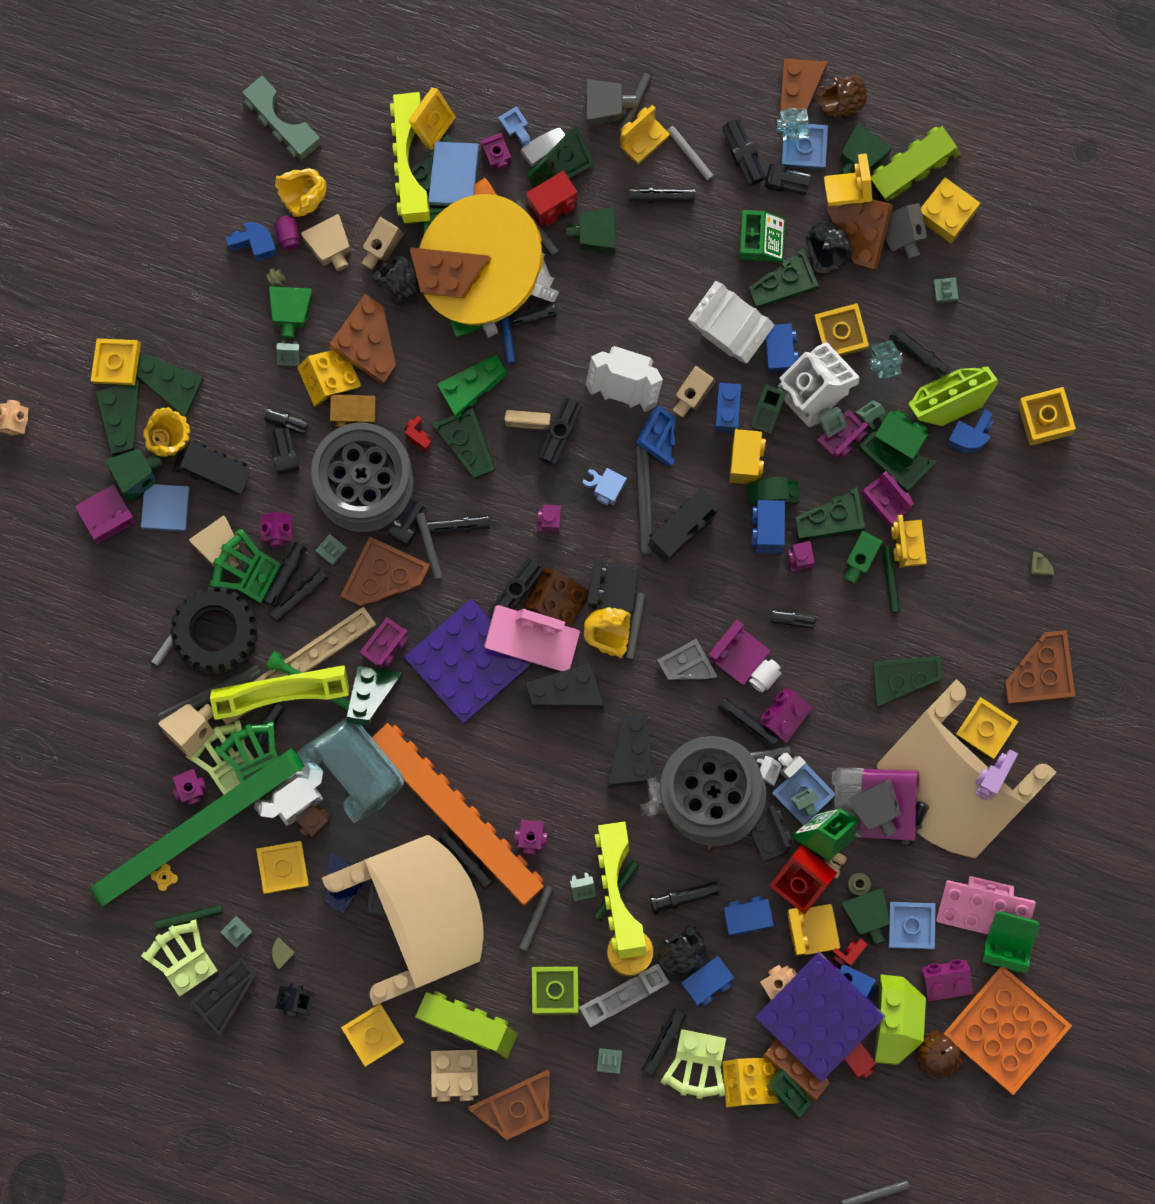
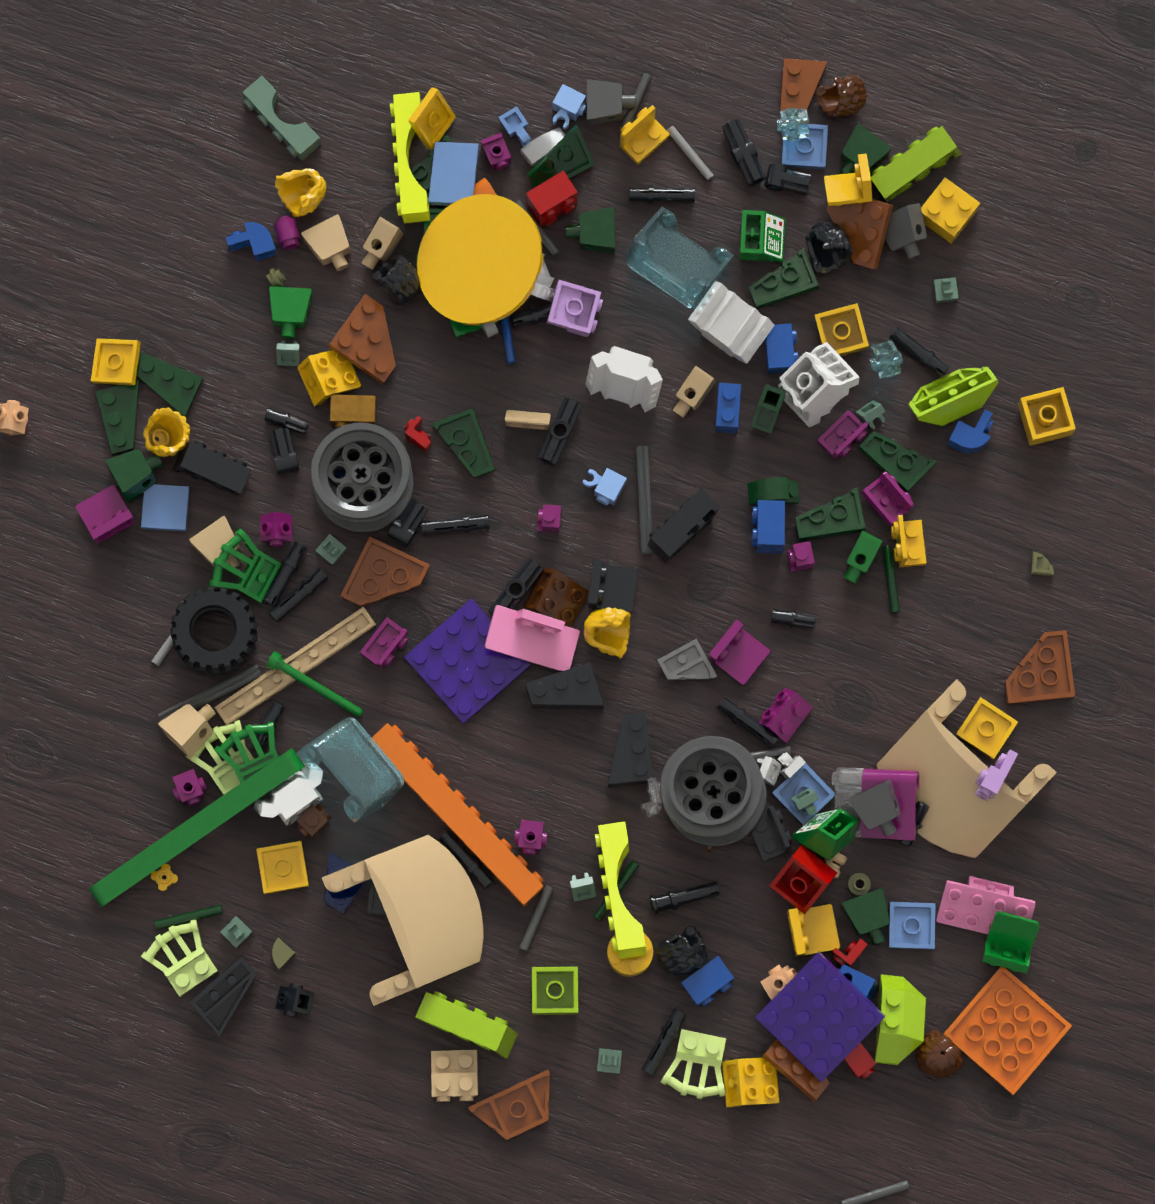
neon yellow arch [210,665,349,720] -> none
yellow plate [341,1004,404,1067] -> none
wing [346,666,402,726] -> none
dark orange wing [410,248,491,299] -> none
dark grey bar [416,512,443,579] -> none
green wing [437,355,507,420] -> none
light grey slope [579,963,669,1028] -> none
dark grey bar [625,592,646,660] -> none
blue wing [636,405,676,467] -> none
blue brick [723,896,774,937] -> none
yellow brick [729,429,766,484] -> none
white brick [749,659,781,693] -> none
dark green plate [766,1069,813,1118] -> none
sand green tile [818,407,848,438] -> none
dark green wing [873,656,942,707] -> none
green slope [875,410,930,459] -> none
magenta bracket [922,960,973,1002] -> none
none -> lavender plate [547,280,603,337]
none -> light blue brick [552,84,587,130]
none -> clear light blue windscreen [626,206,734,309]

